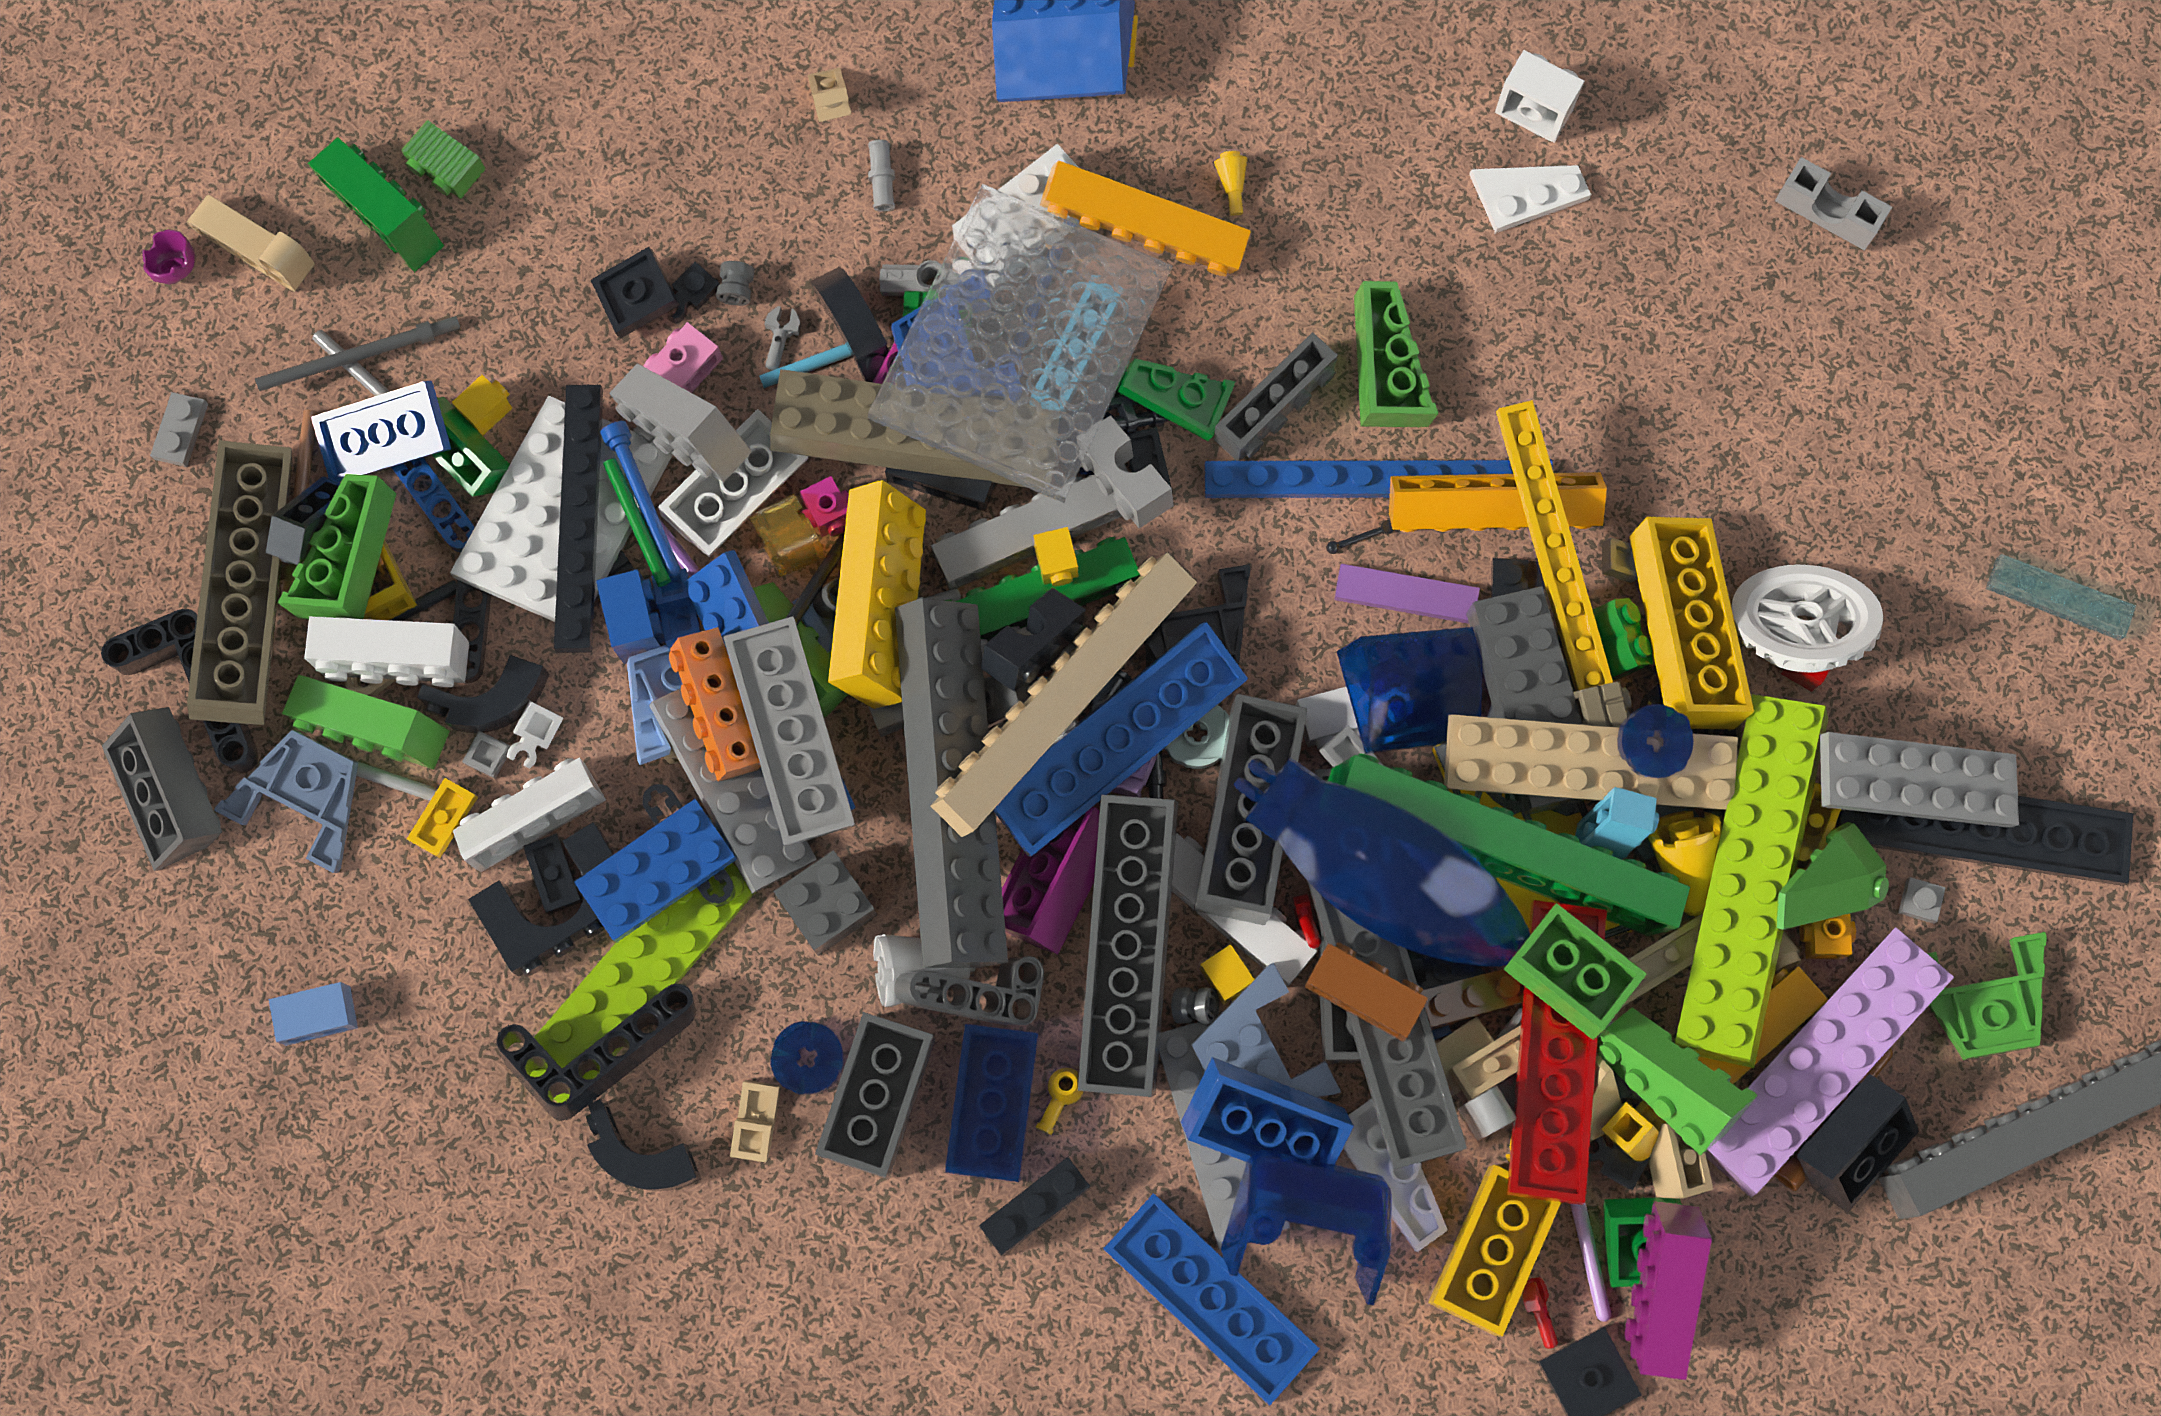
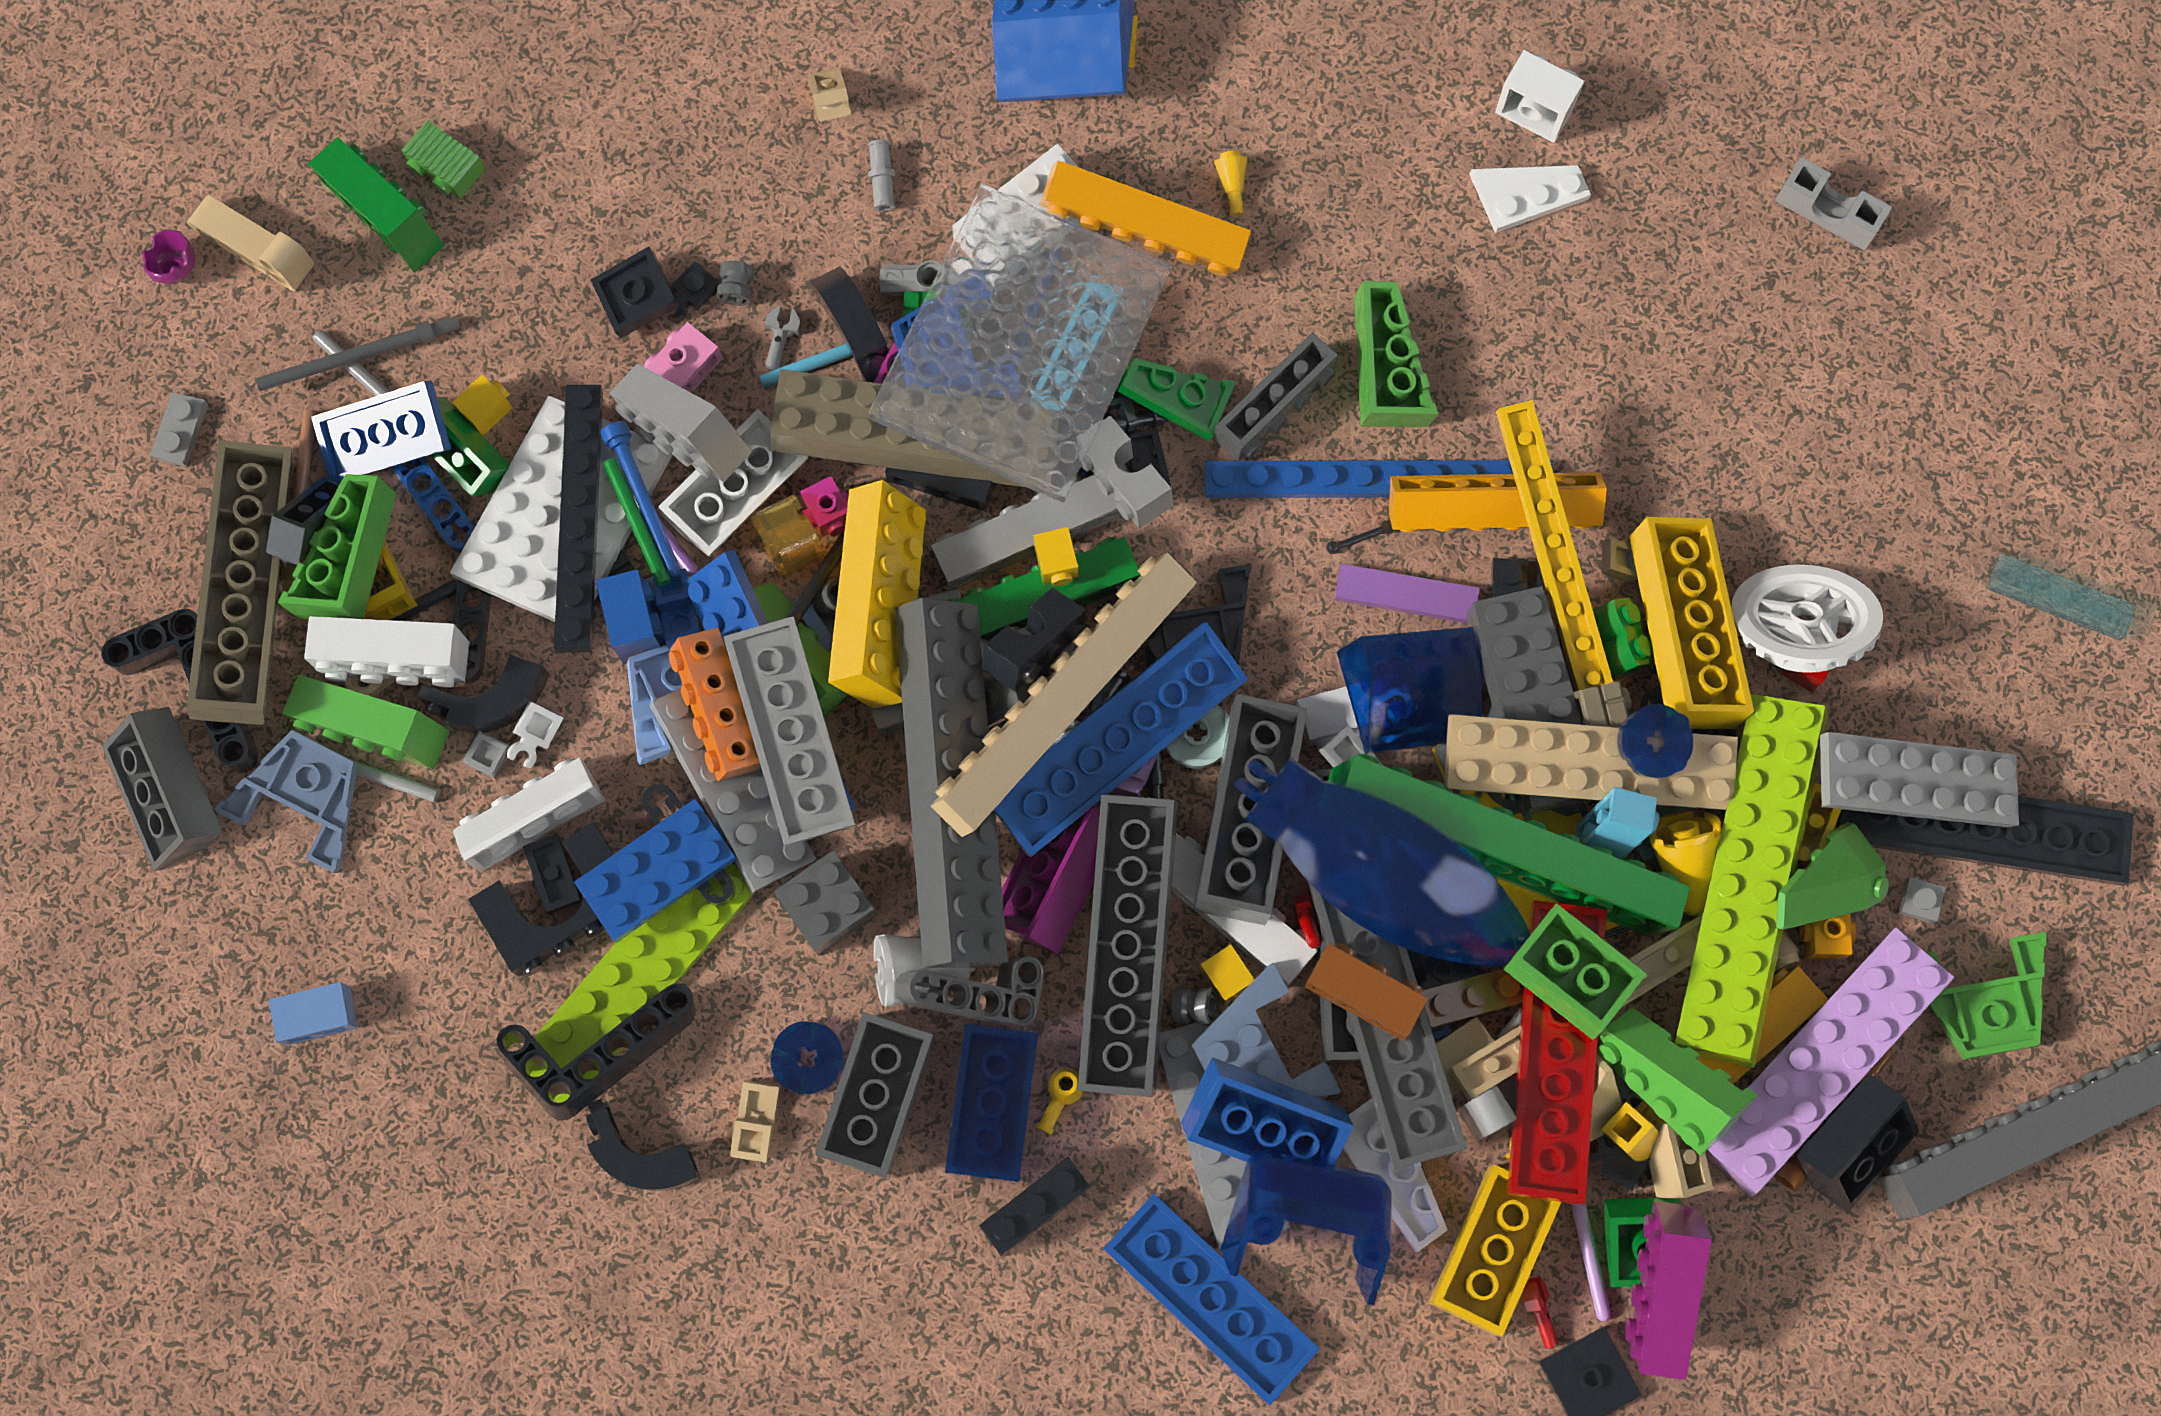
yellow plate [407,778,478,858] -> none

